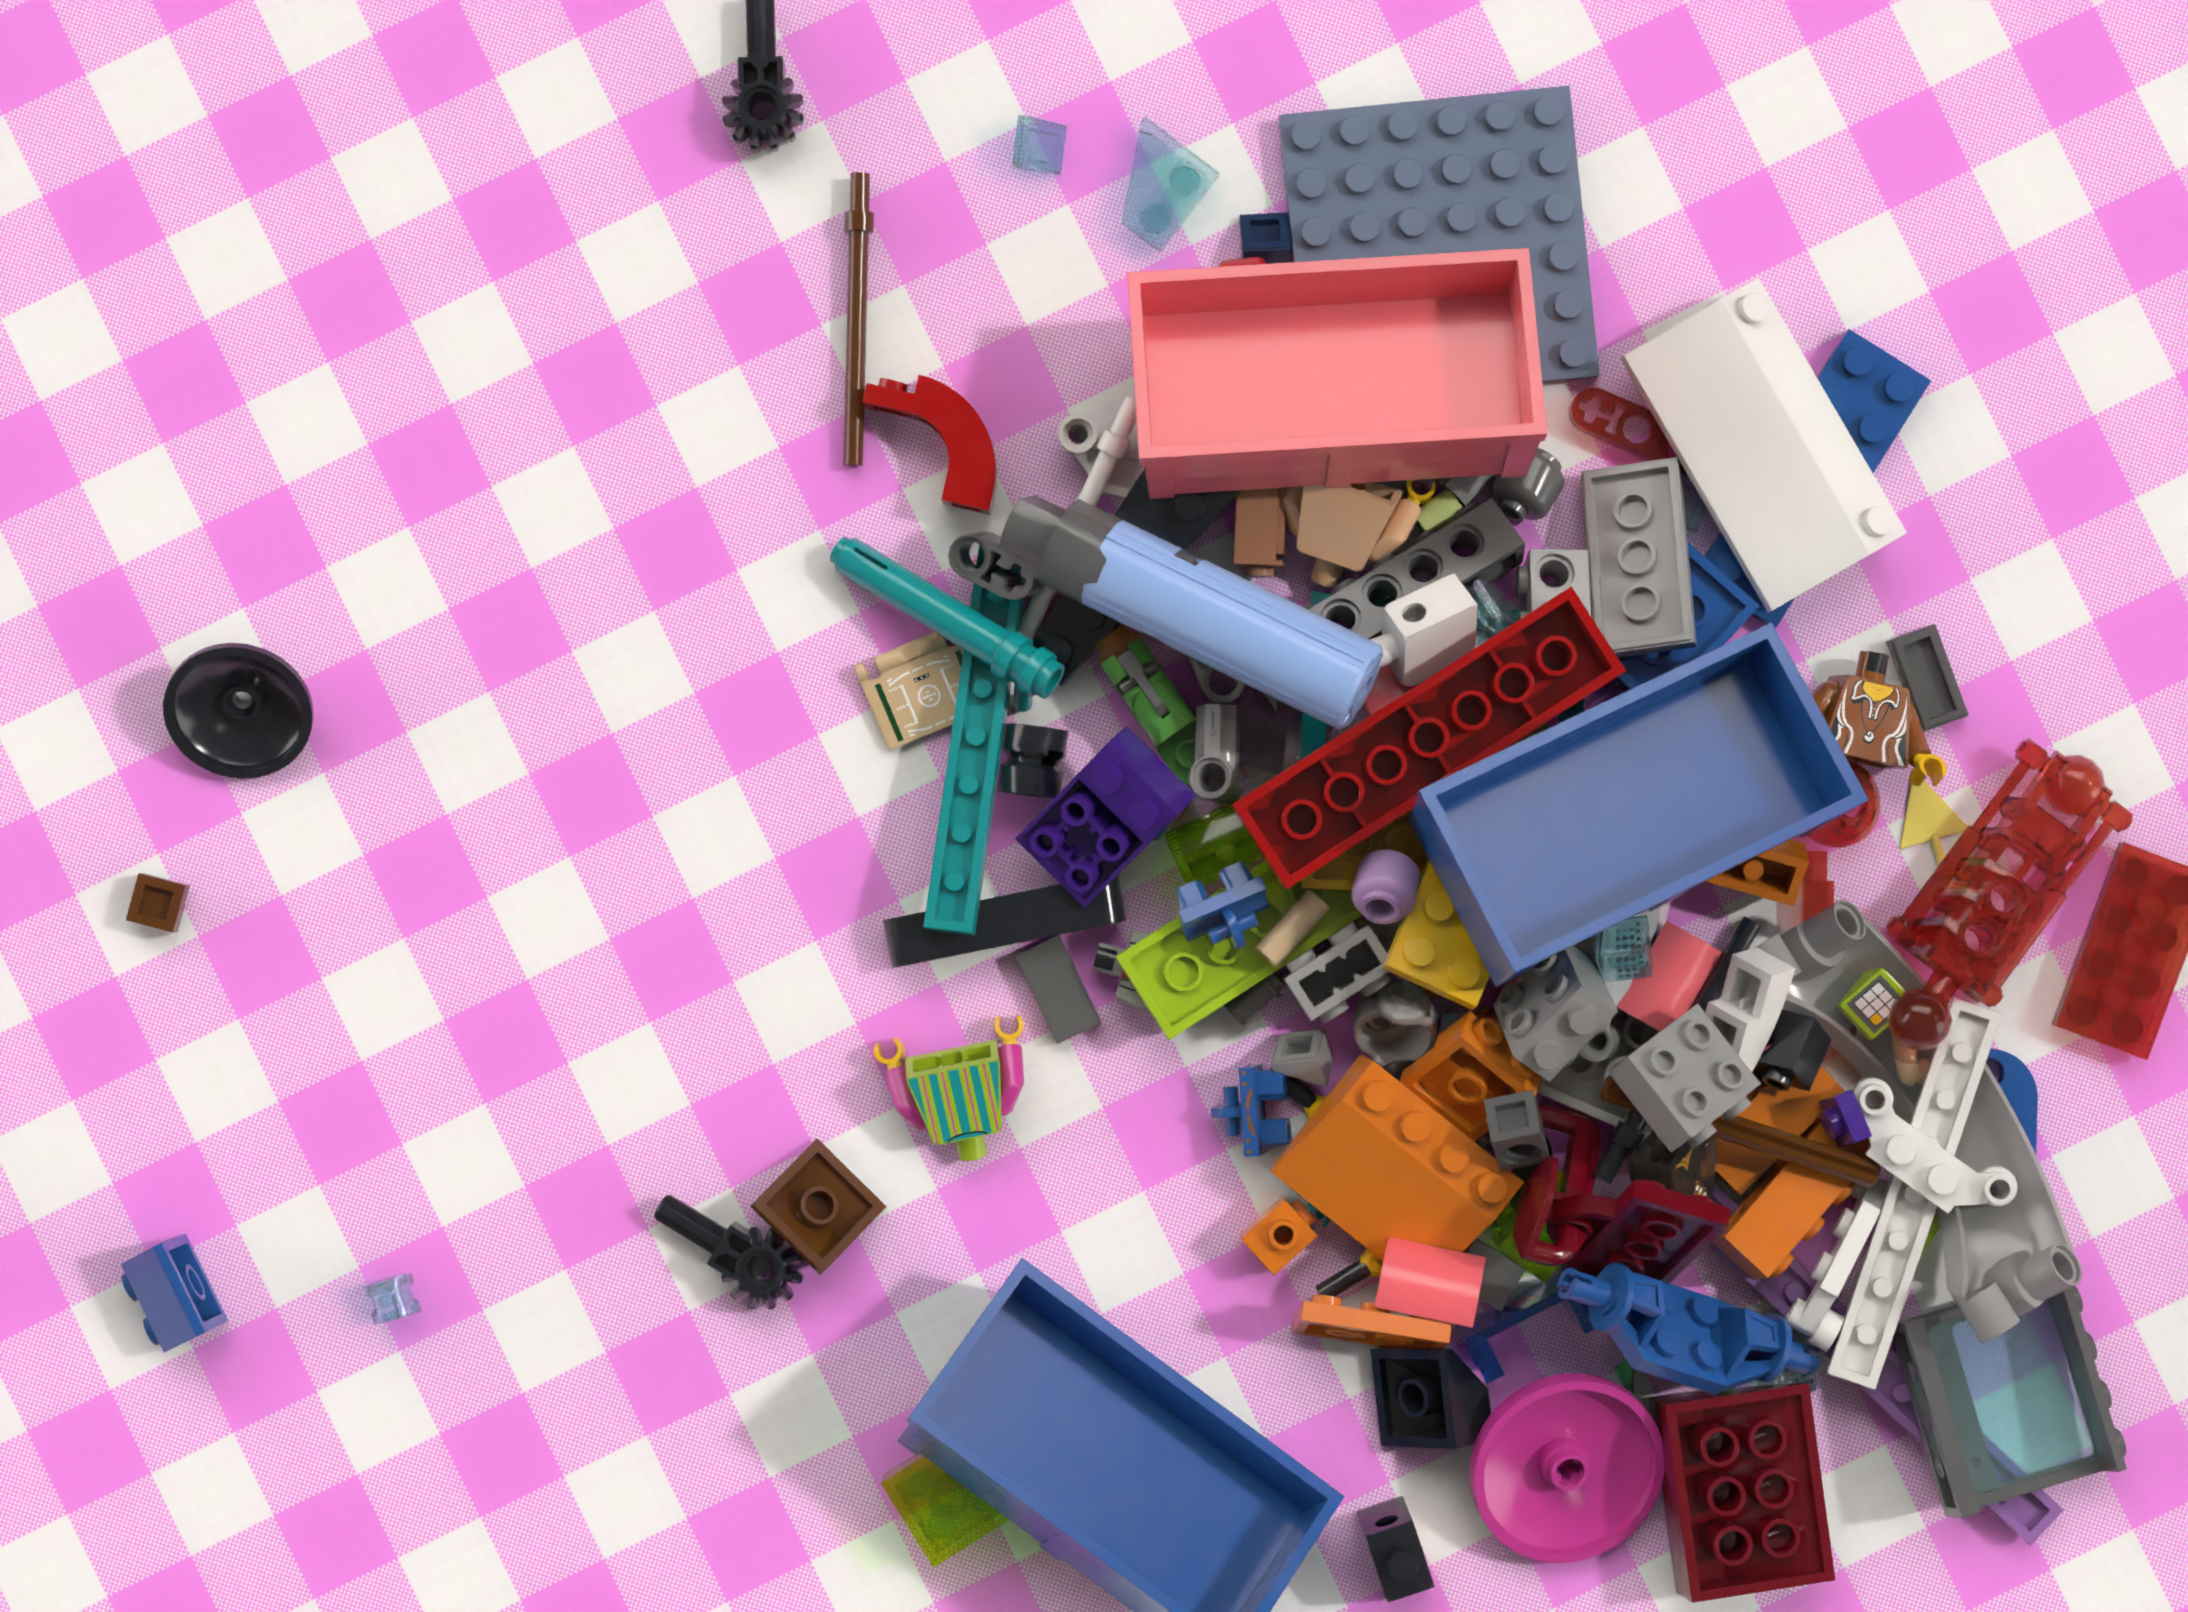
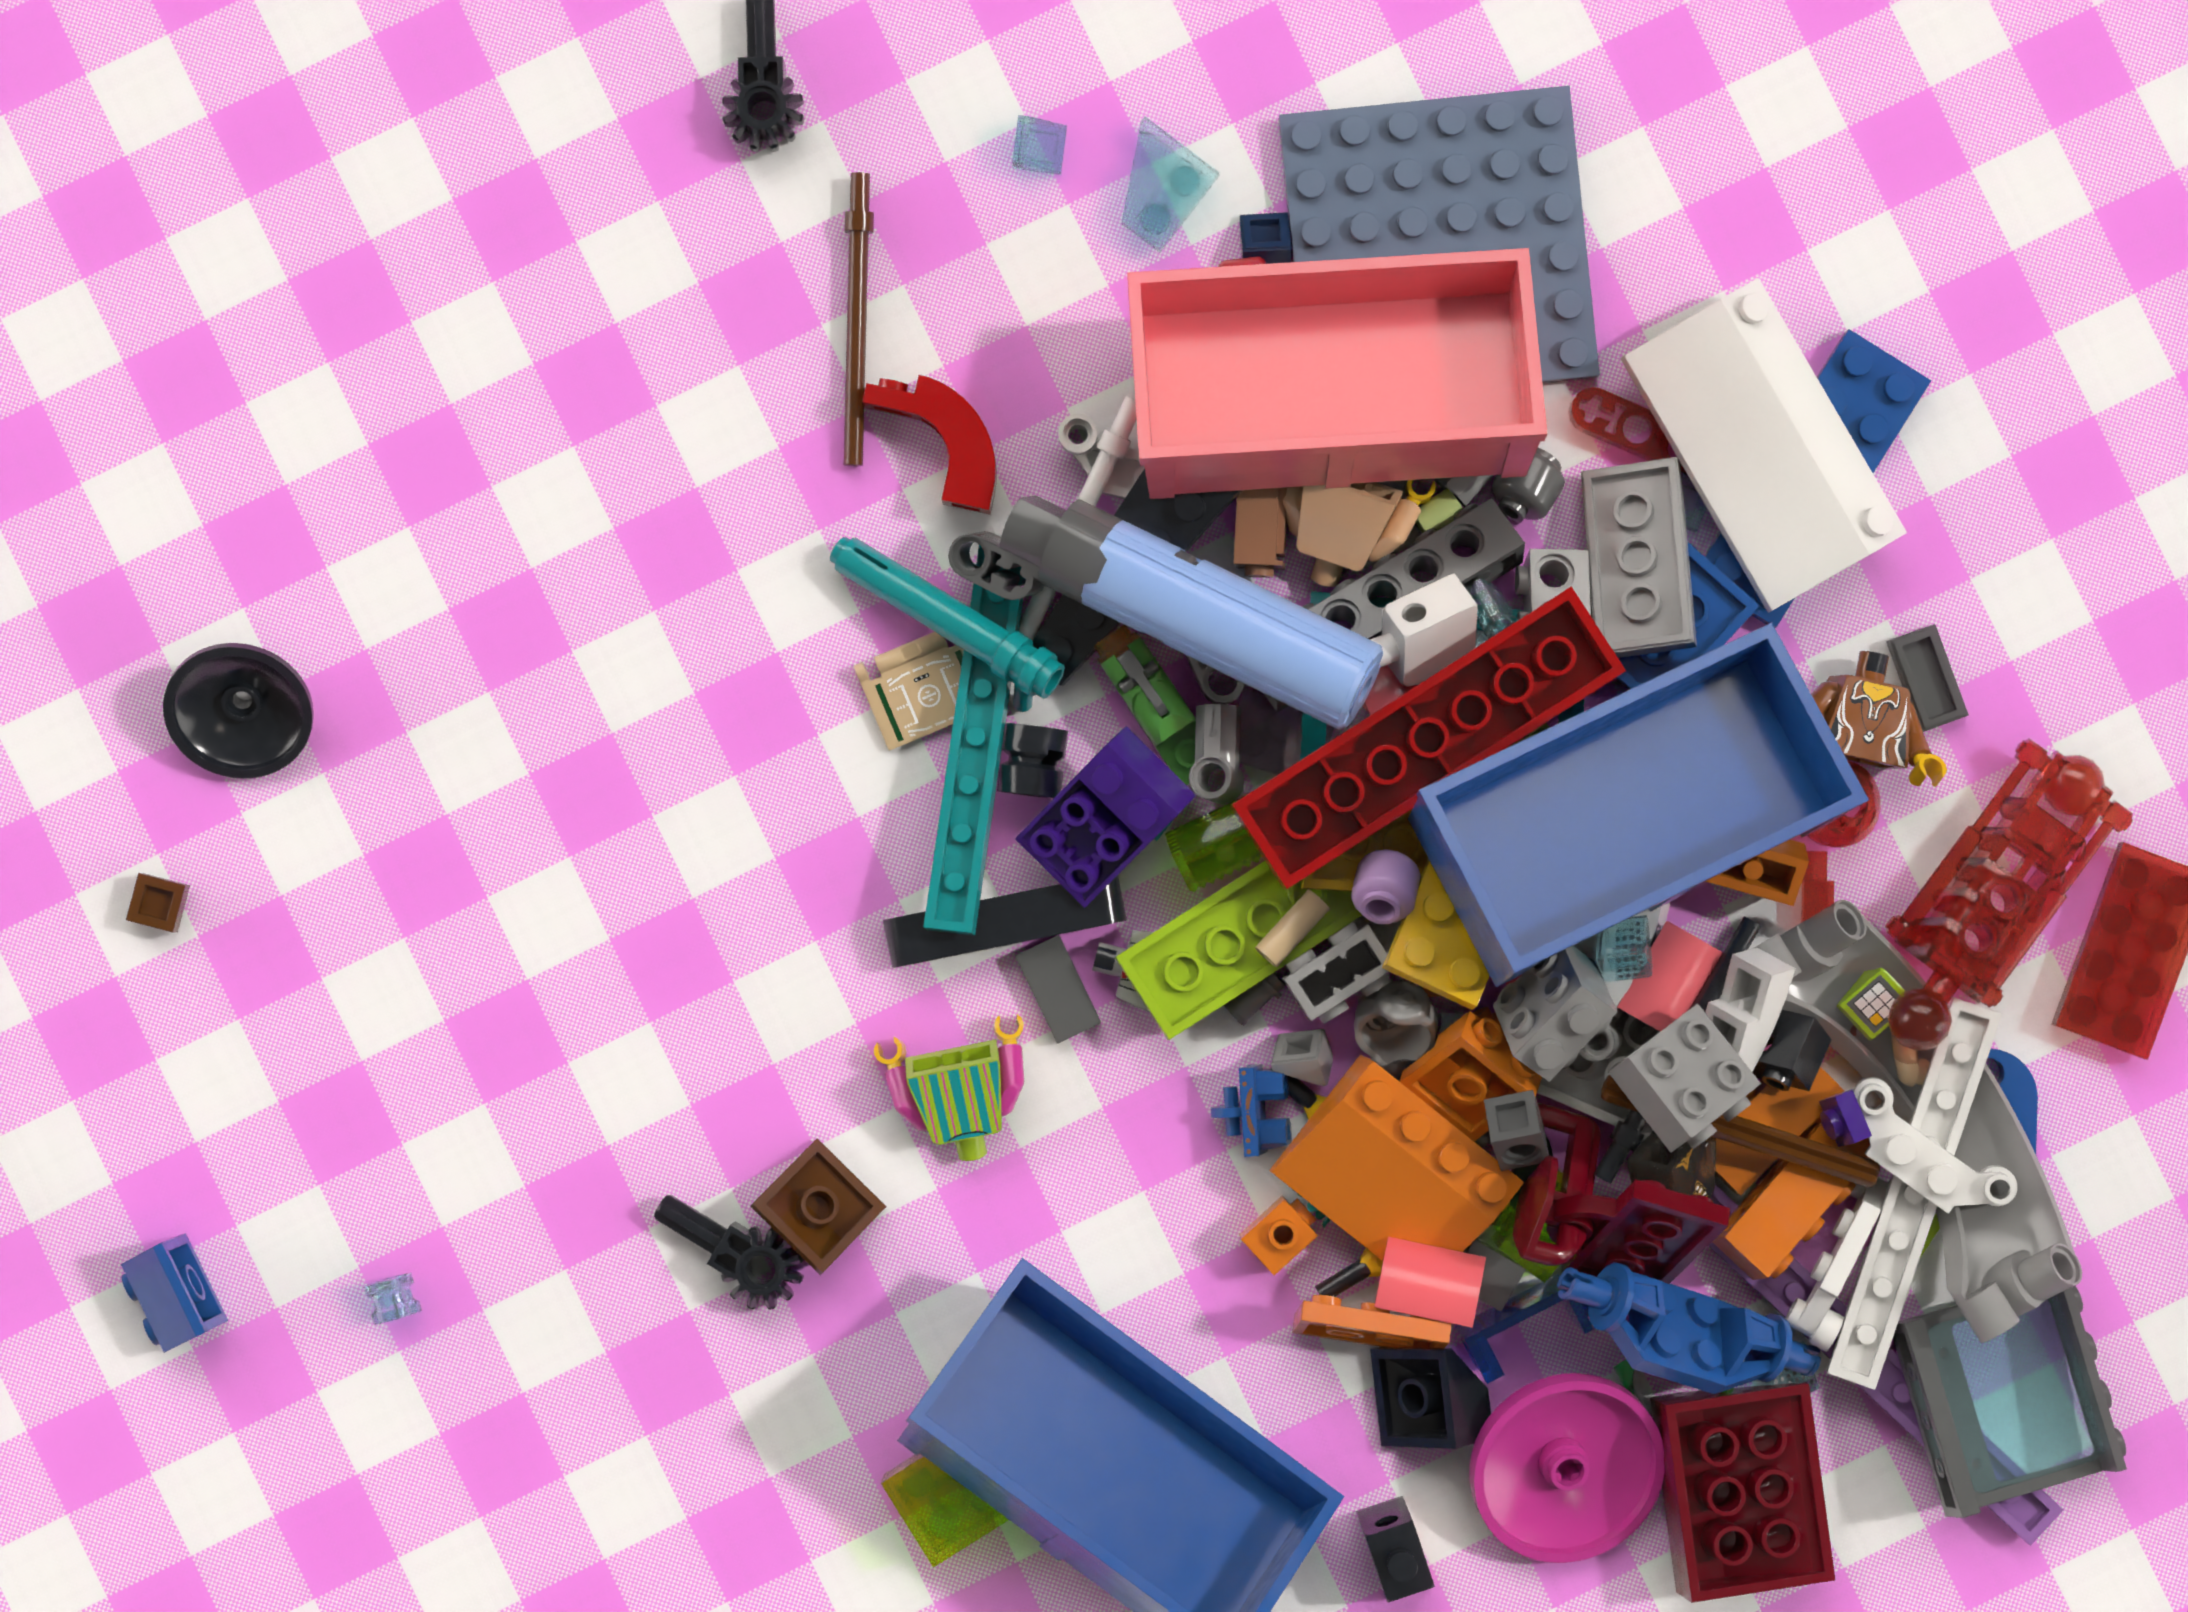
blue hips [1177,861,1269,950] -> none
light yellow piece [1900,780,1970,928] -> none

